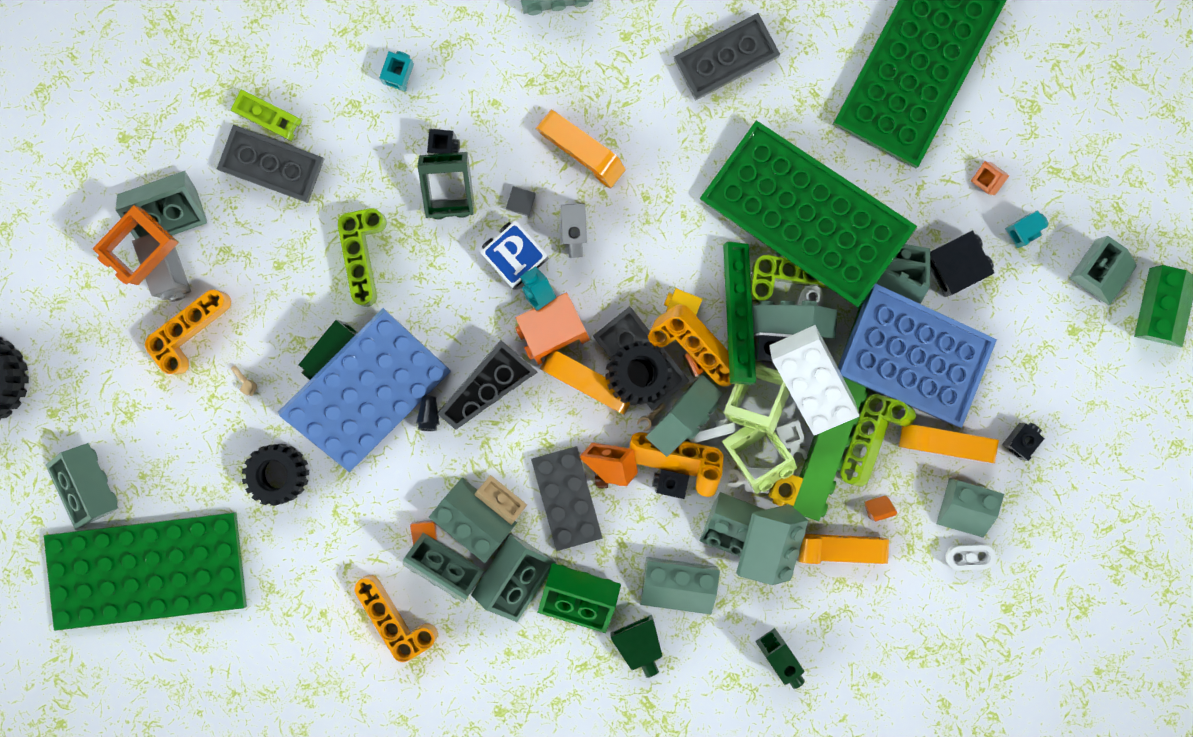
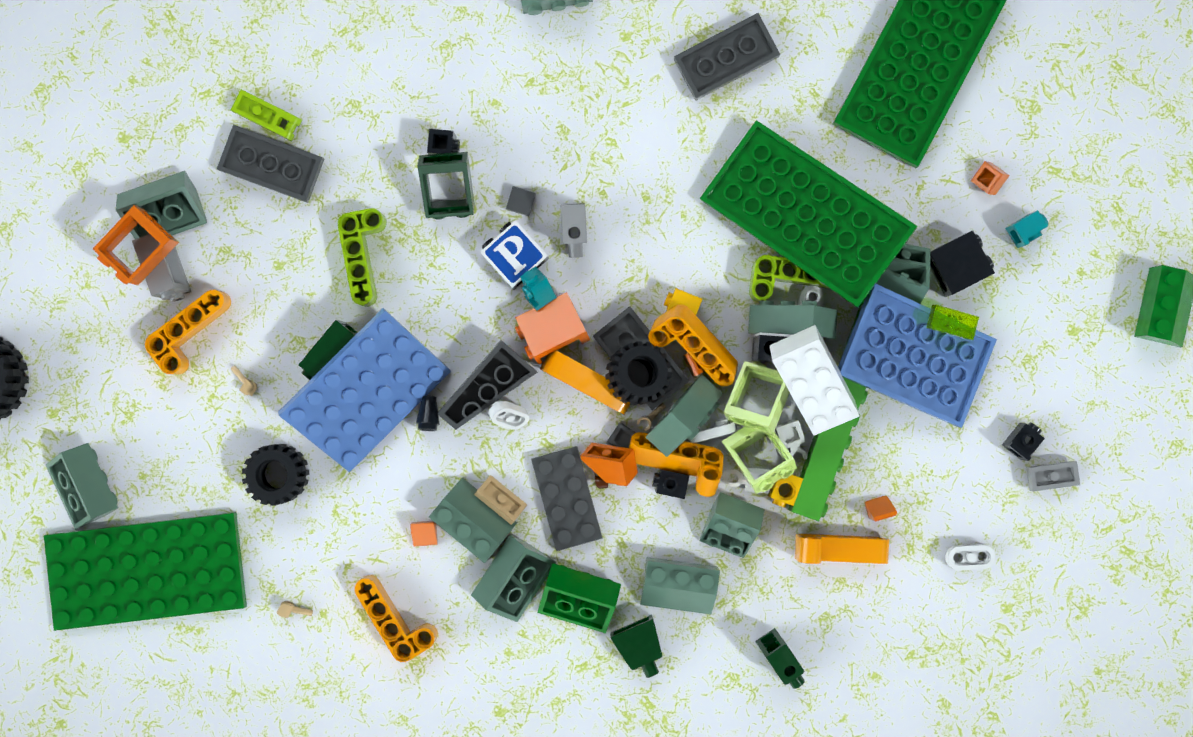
teal brick [379,51,414,92] -> none
sand green slope [403,533,484,603] -> none
light orange beam [536,109,626,189] -> none
green plate [723,241,756,385] -> none
sand green slope [736,504,809,585] -> none
lime beam [841,394,916,487] -> none
light orange beam [898,425,999,464] -> none
sand green slope [936,478,1004,538] -> none
sand green slope [1069,236,1137,305] -> none
none -> tan hand [277,601,313,618]
none -> white plate [488,401,529,430]
none -> dark grey tile [607,422,636,448]
none -> clear neon green plate [926,305,979,340]
none -> light grey plate [1026,461,1080,492]

